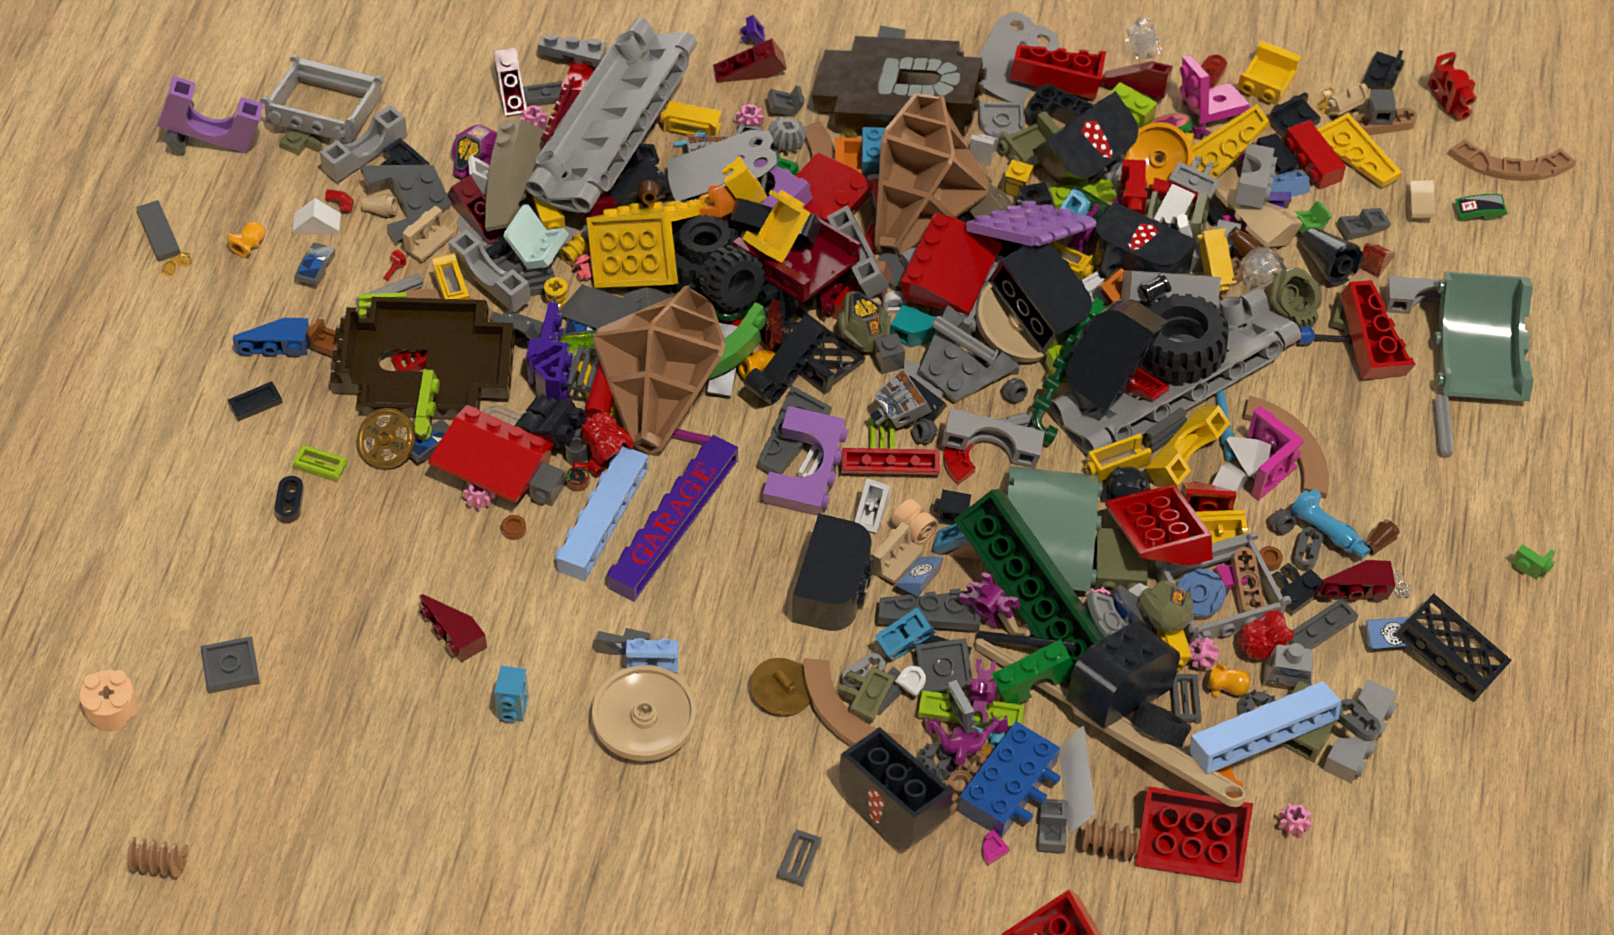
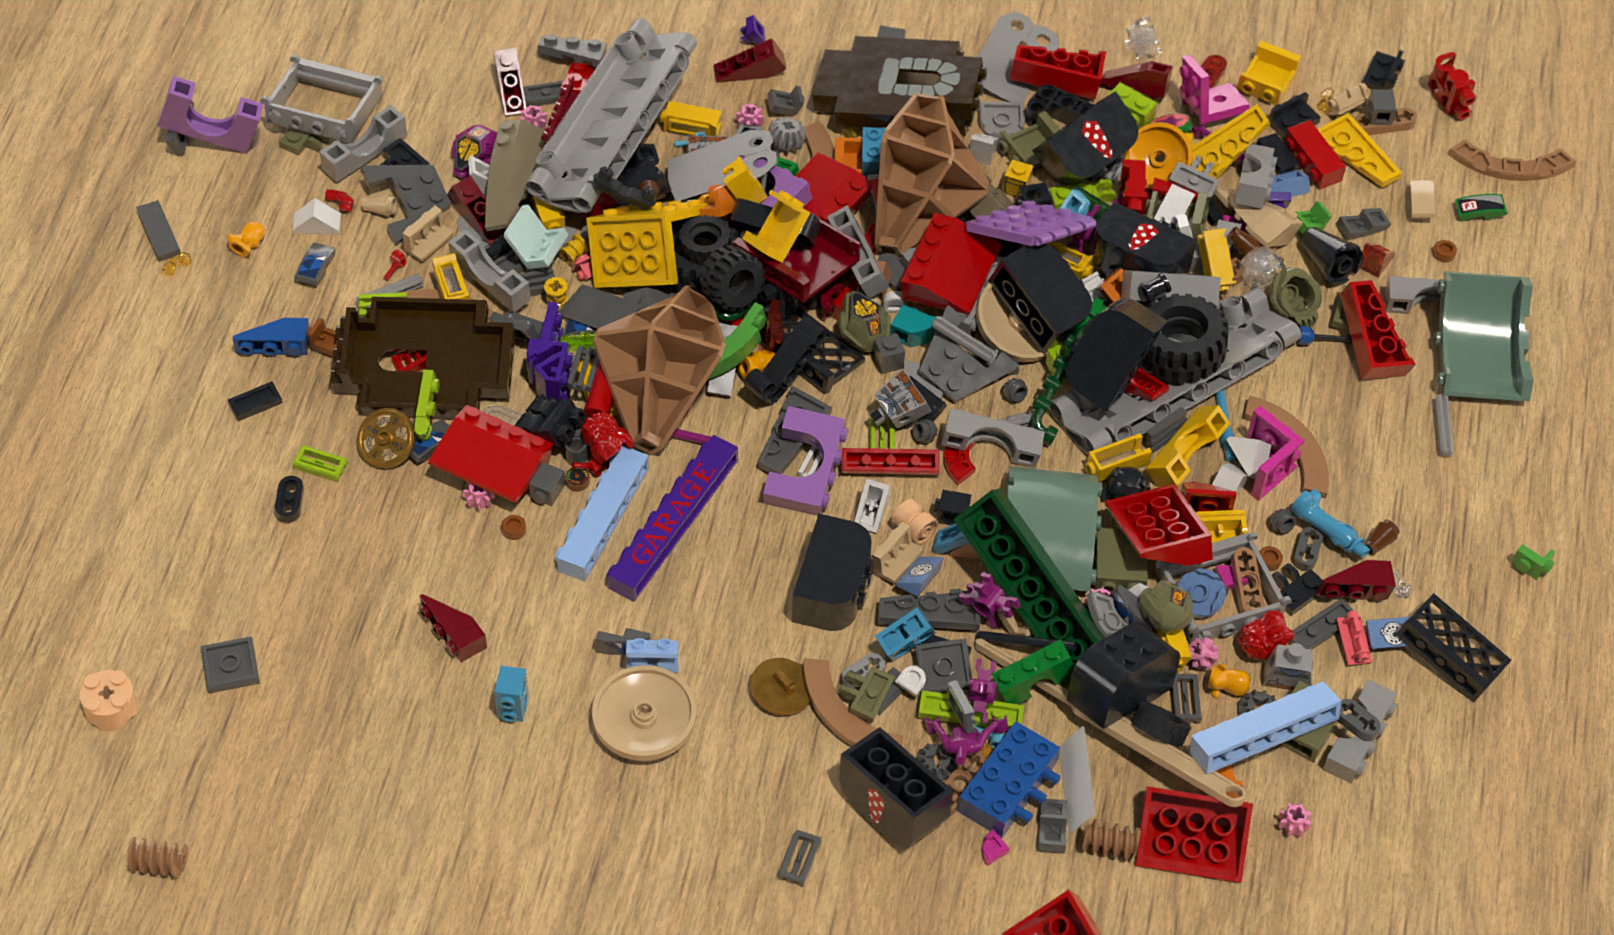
none -> black piece [593,167,657,210]
none -> coral hinge [1336,611,1372,665]
none -> dark orange tile [1433,240,1457,263]

